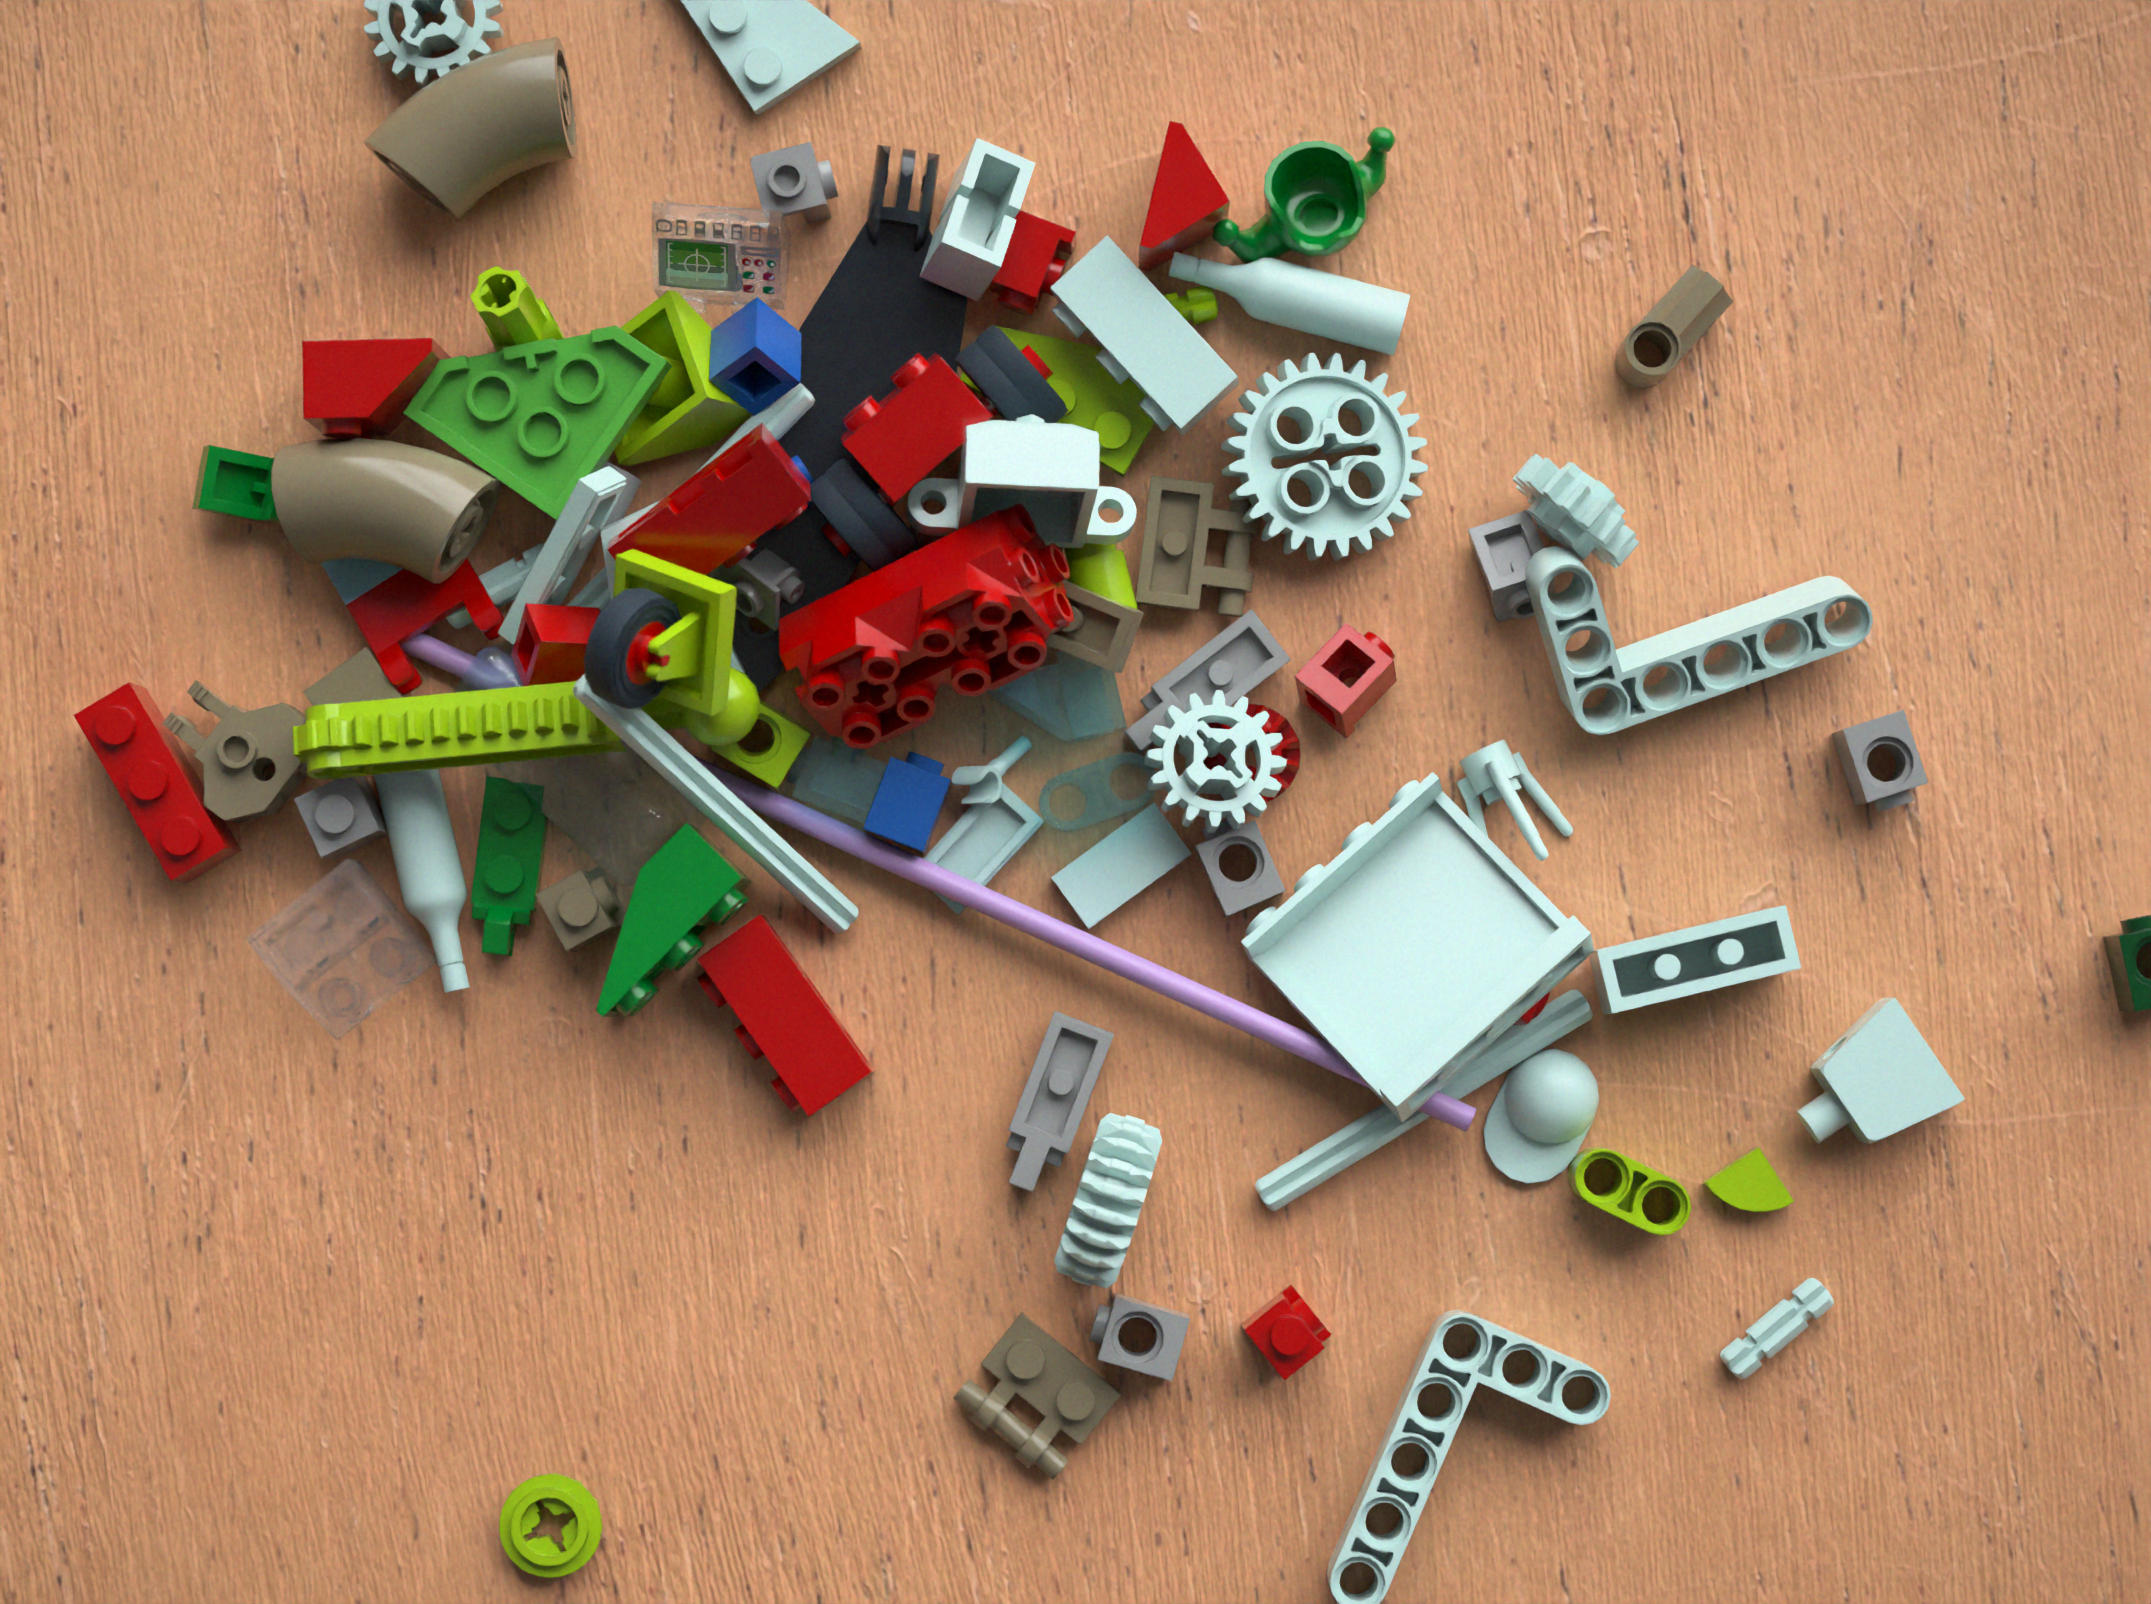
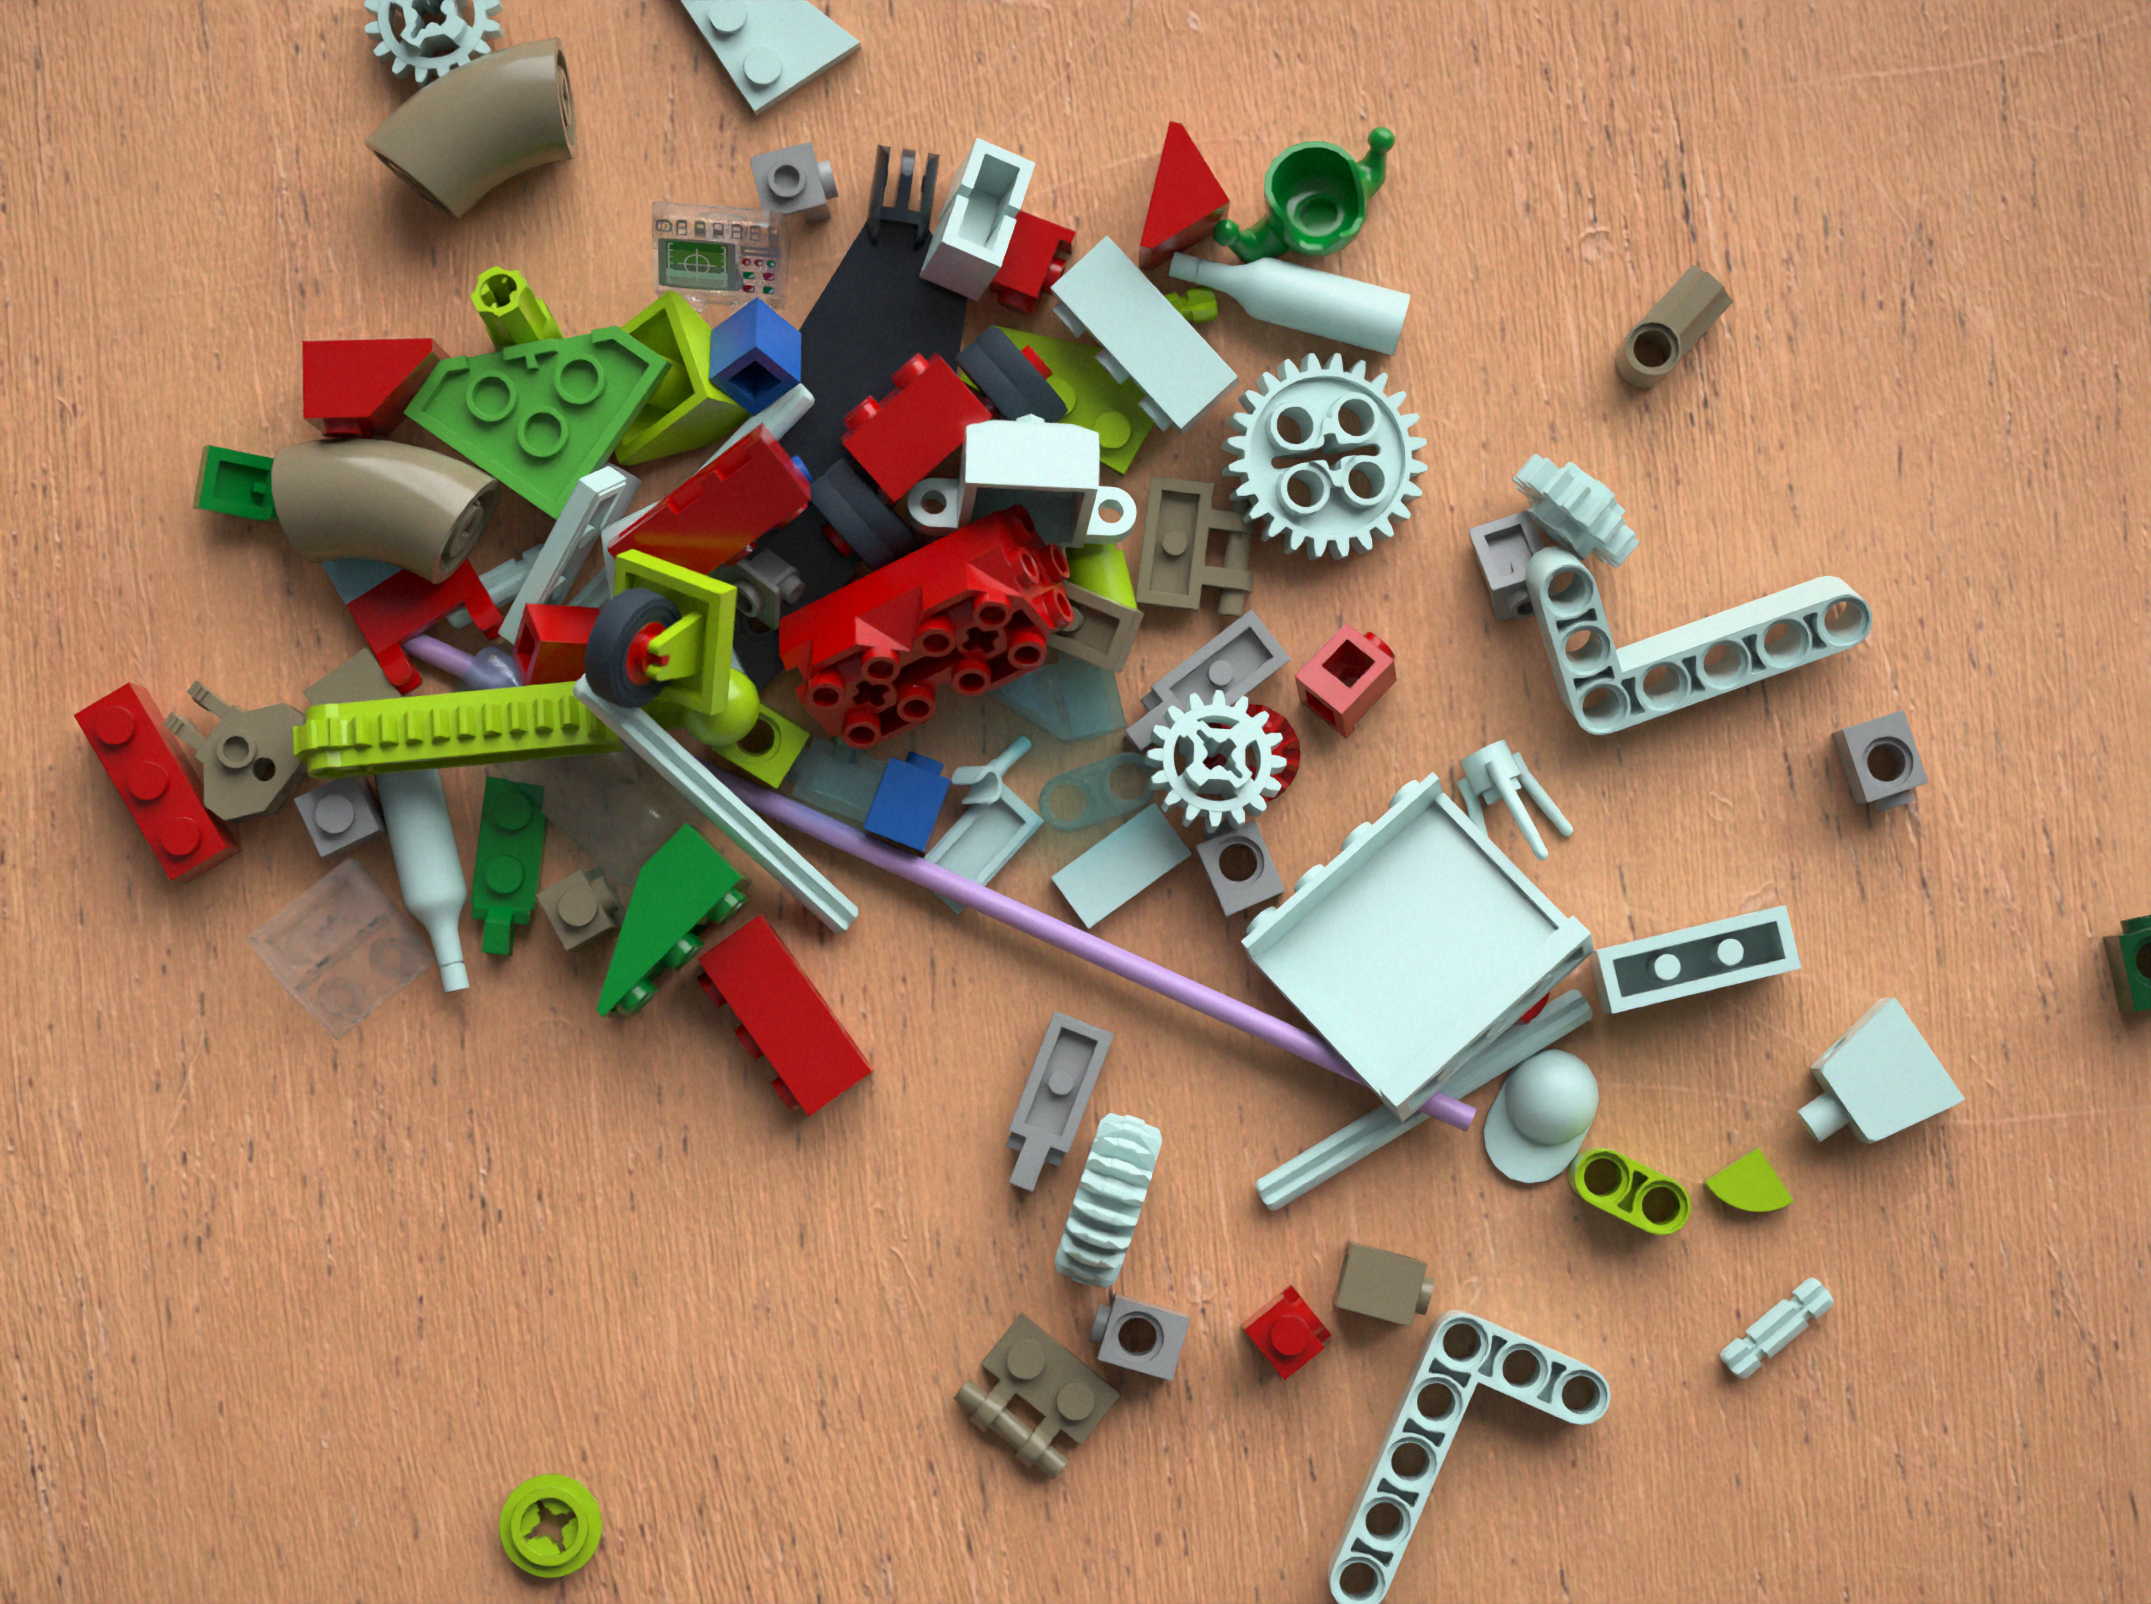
none -> dark tan brick [1332,1241,1434,1327]

